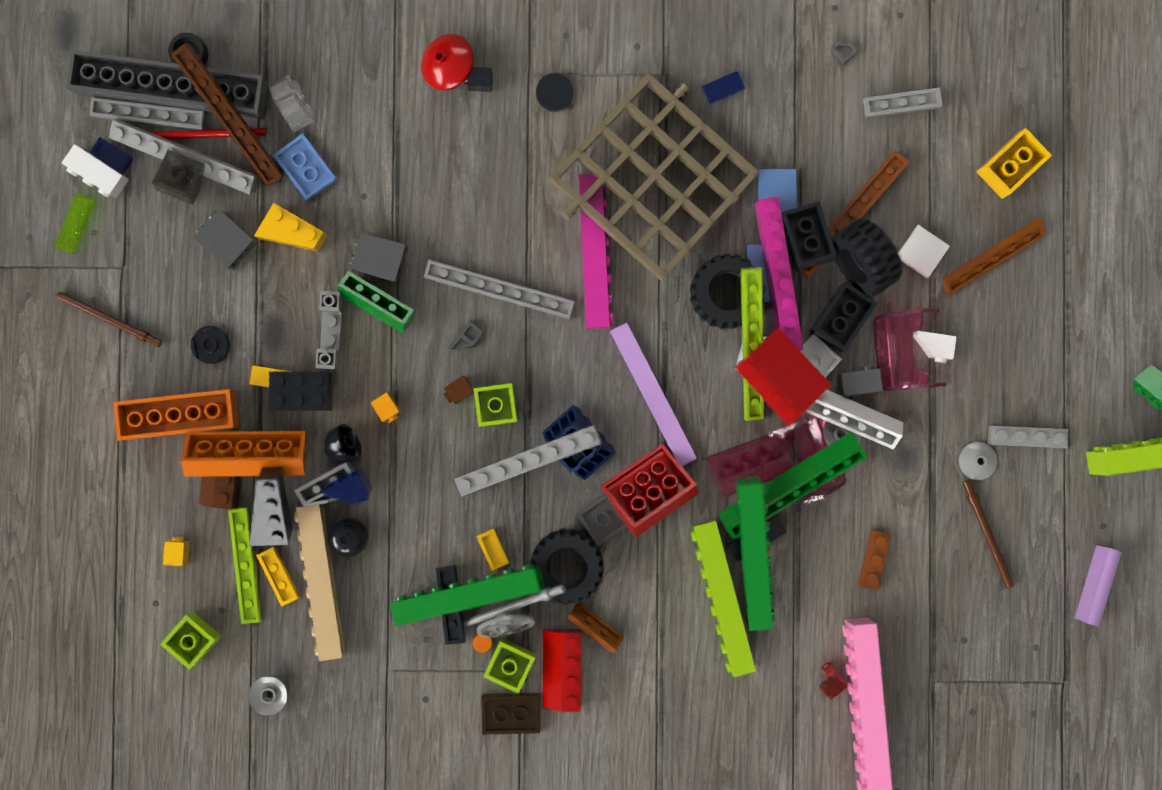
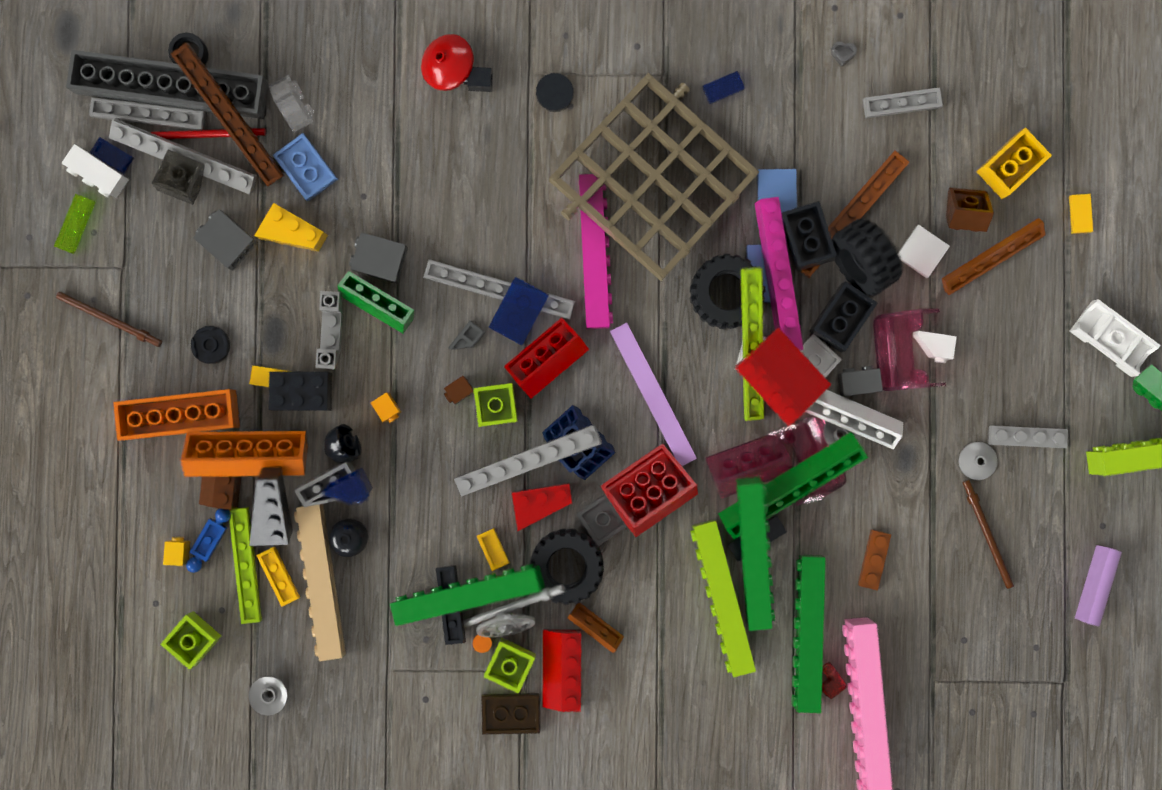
none -> blue plate [186,508,231,573]
none -> clear blue tile [489,277,549,345]
none -> red slope [504,317,590,399]
none -> red wedge [512,483,572,531]
none -> green brick [791,555,826,713]
none -> reddish brown slope [946,187,994,232]
none -> yellow tile [1069,194,1093,234]
none -> white piece [1070,299,1161,377]

